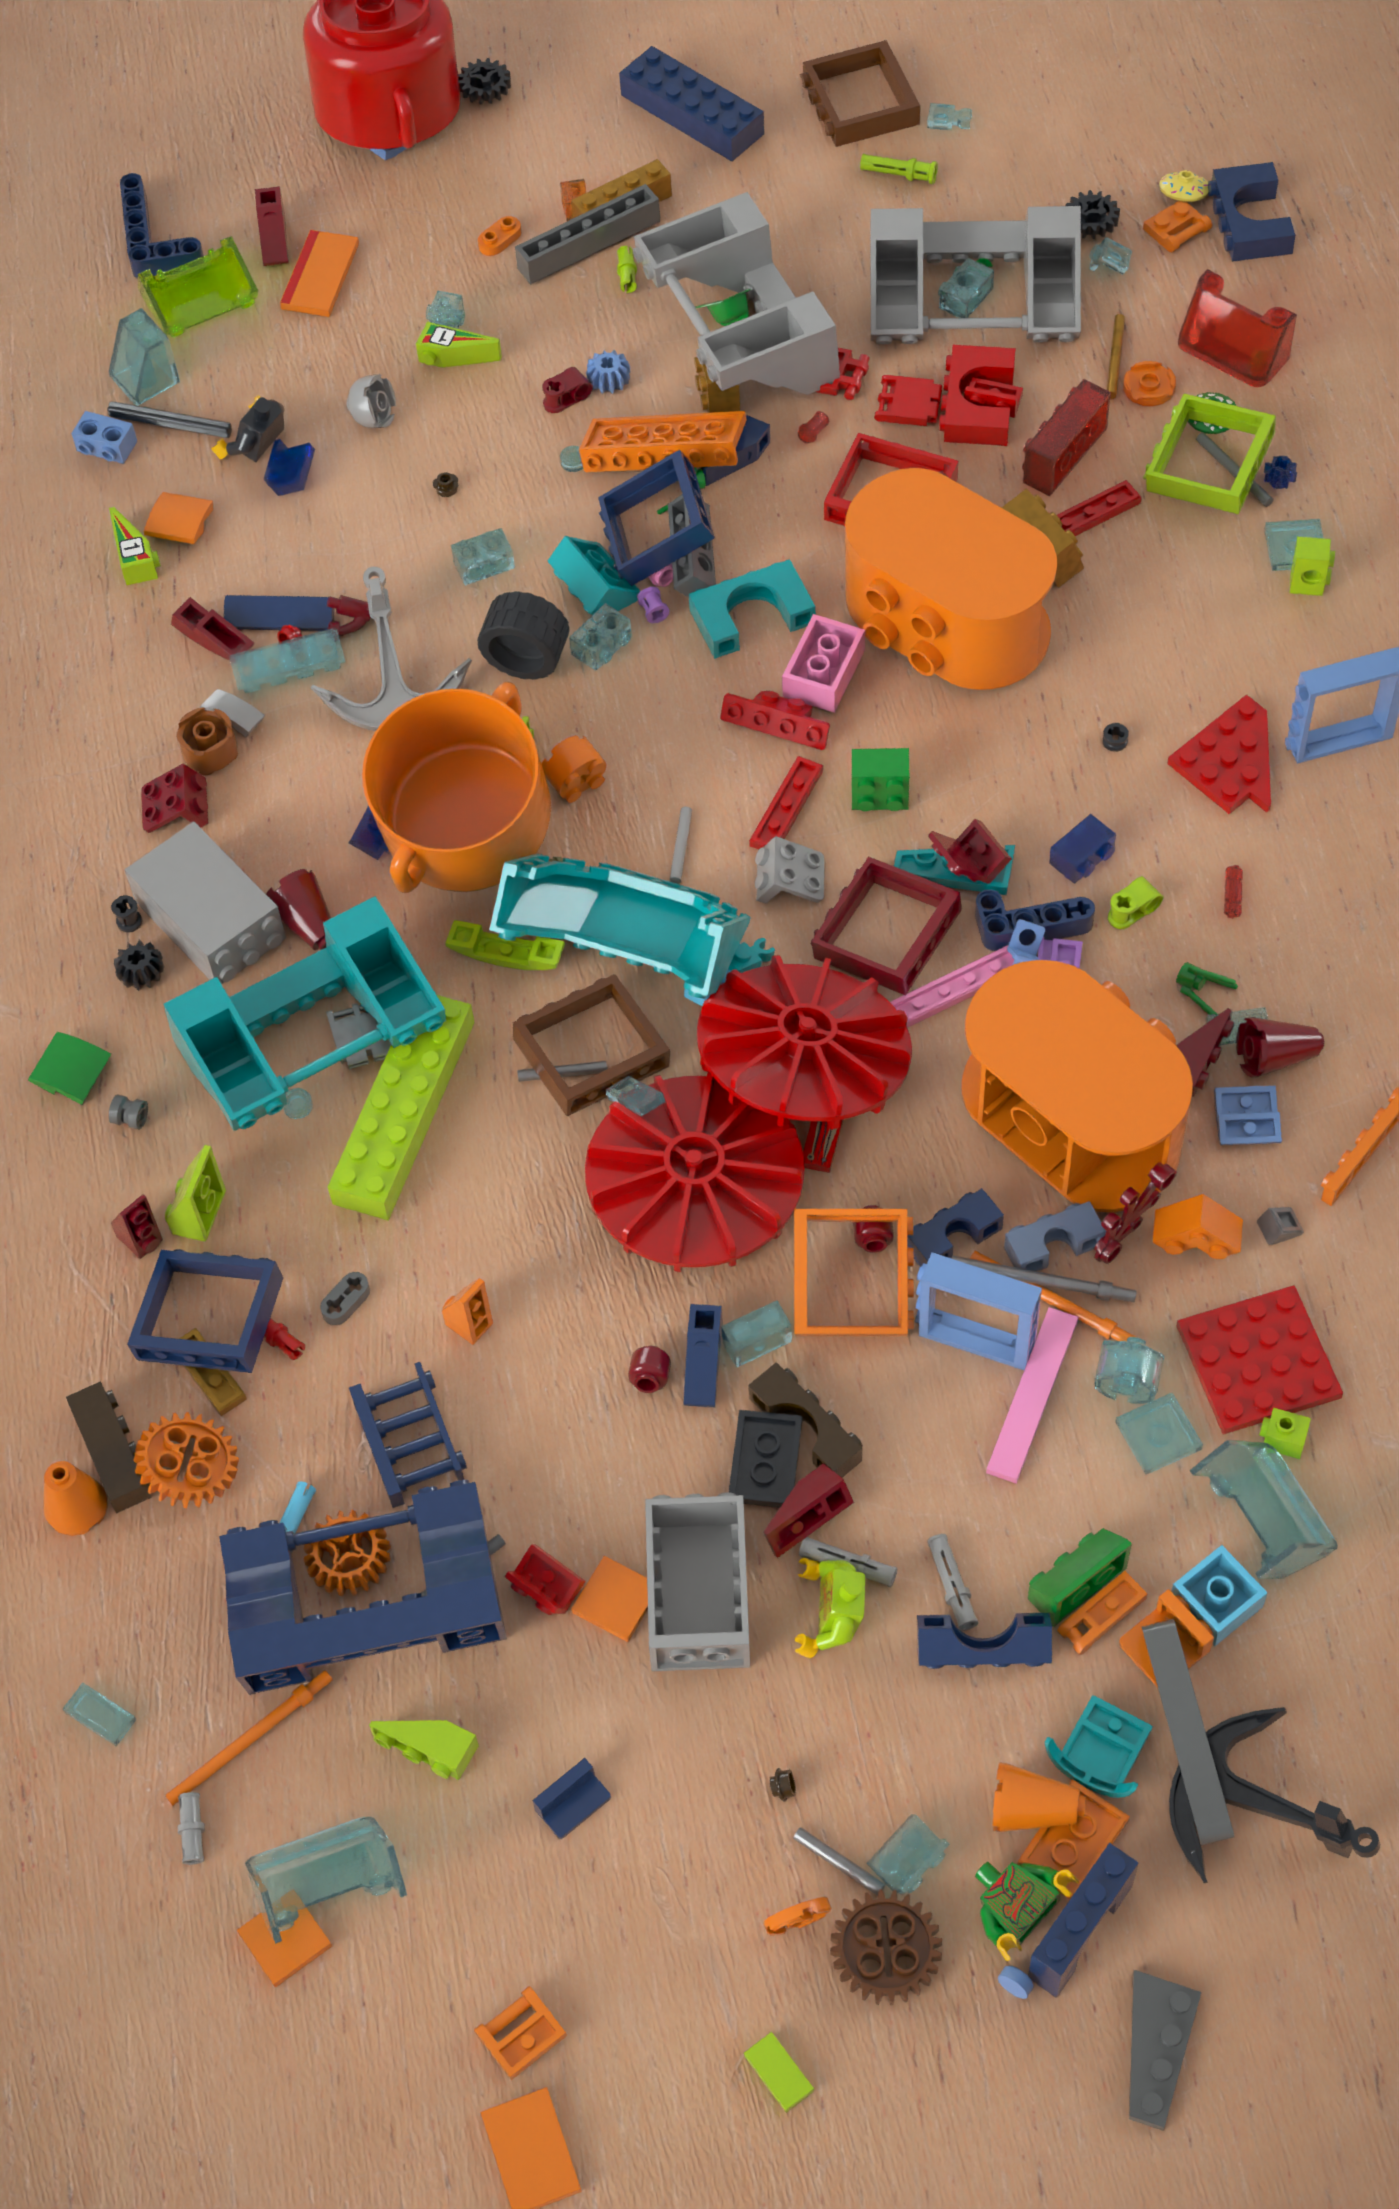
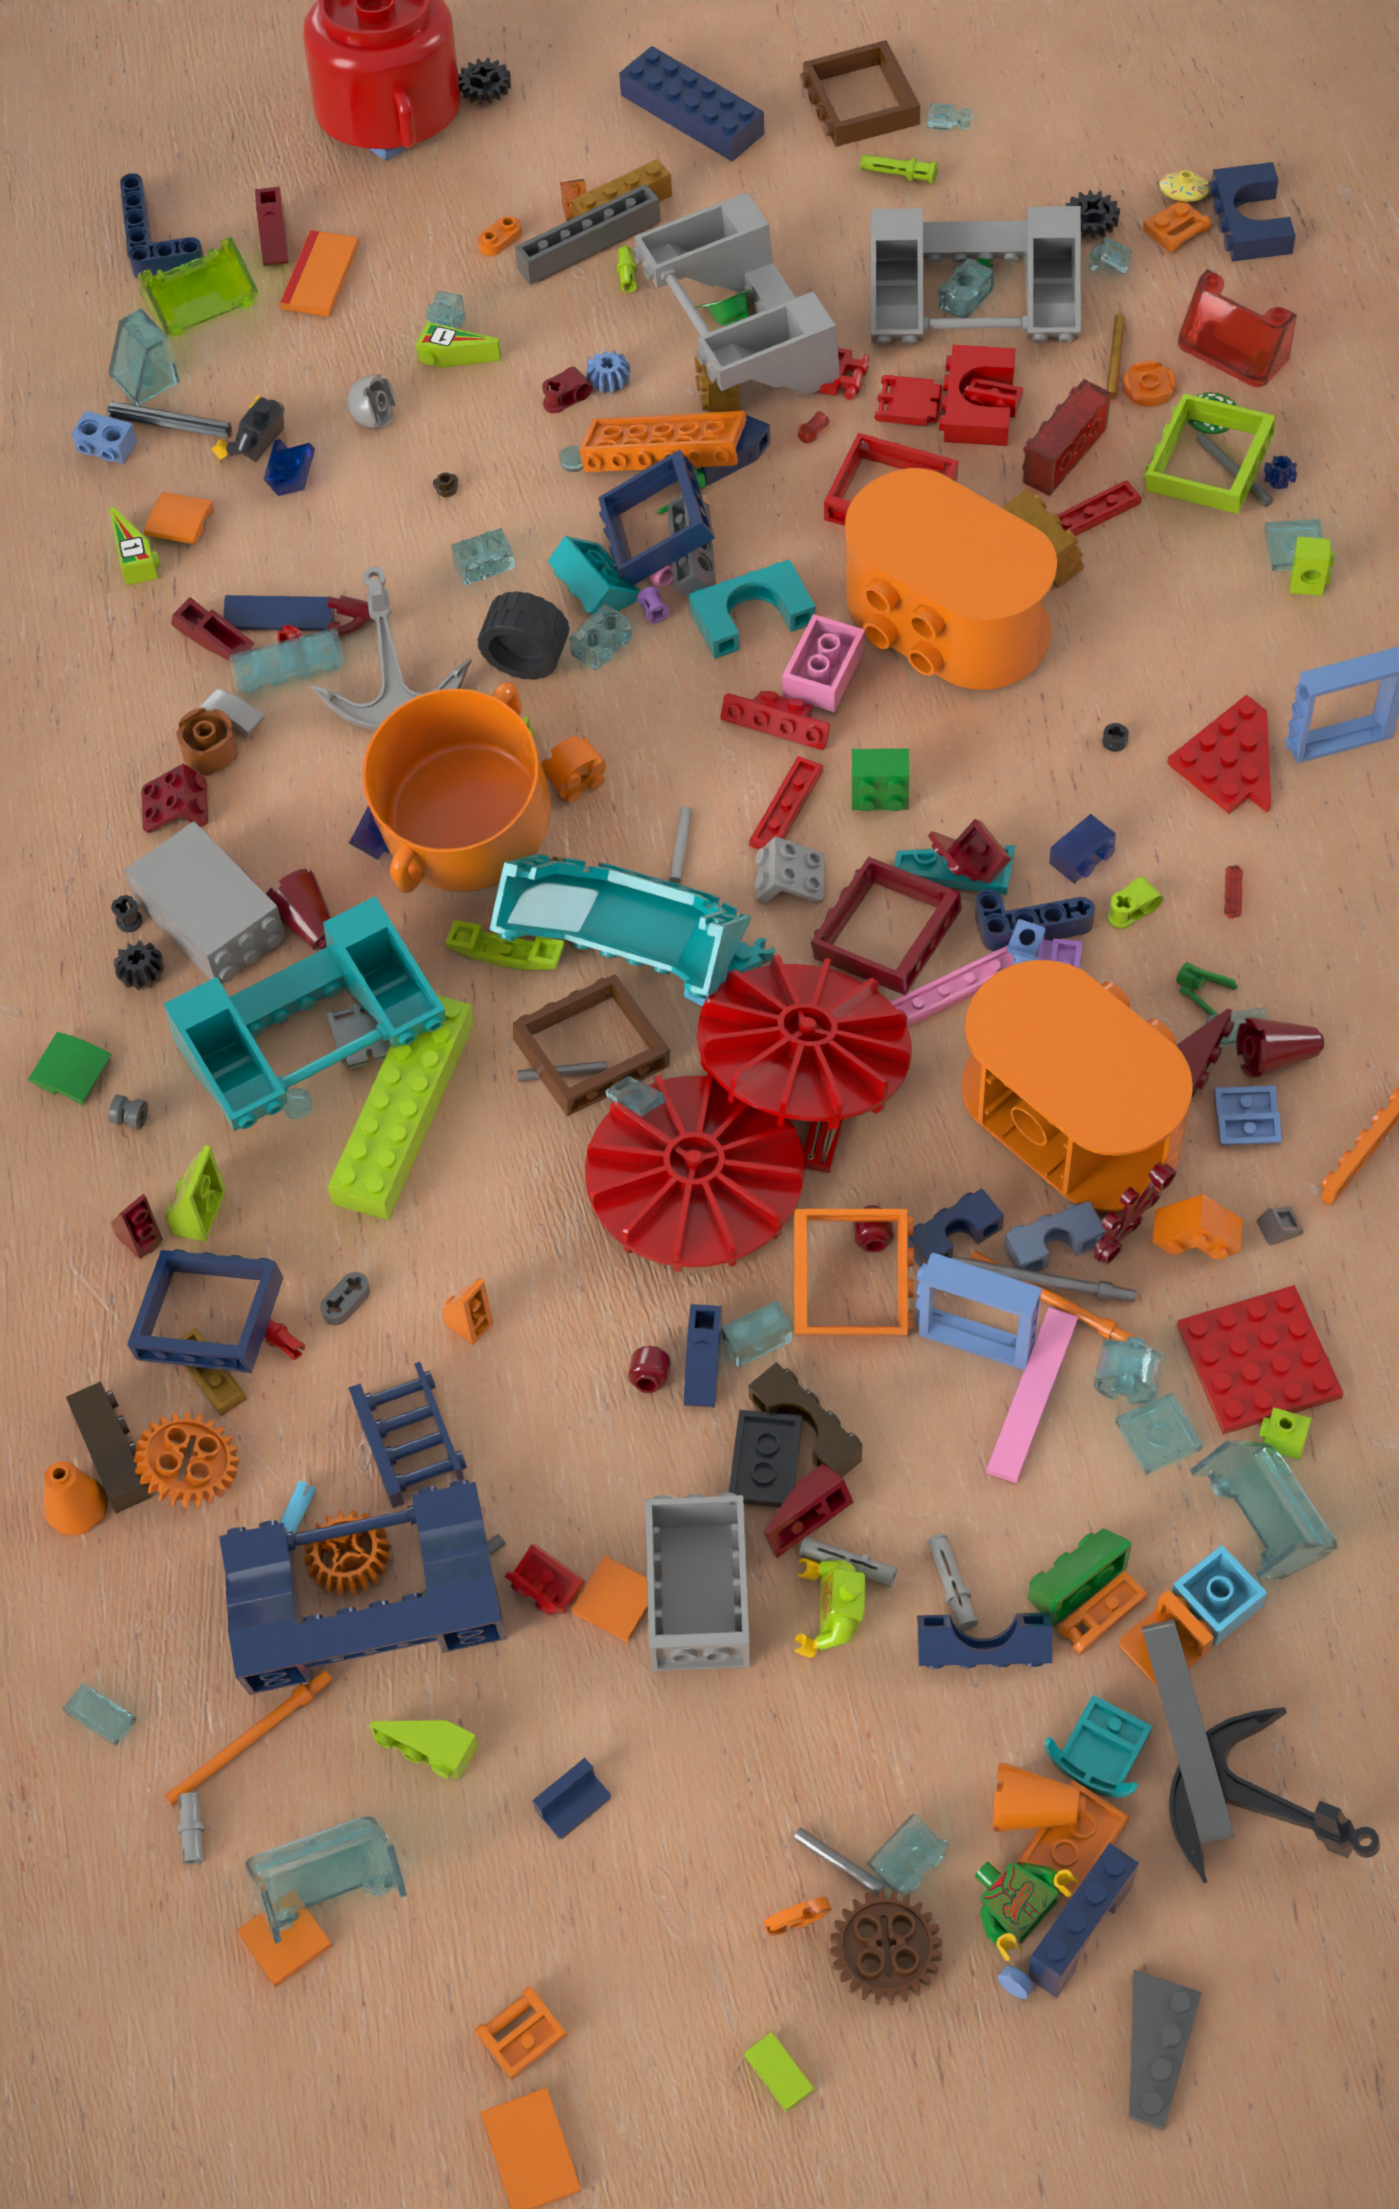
dark brown plate [770,1768,796,1802] -> none

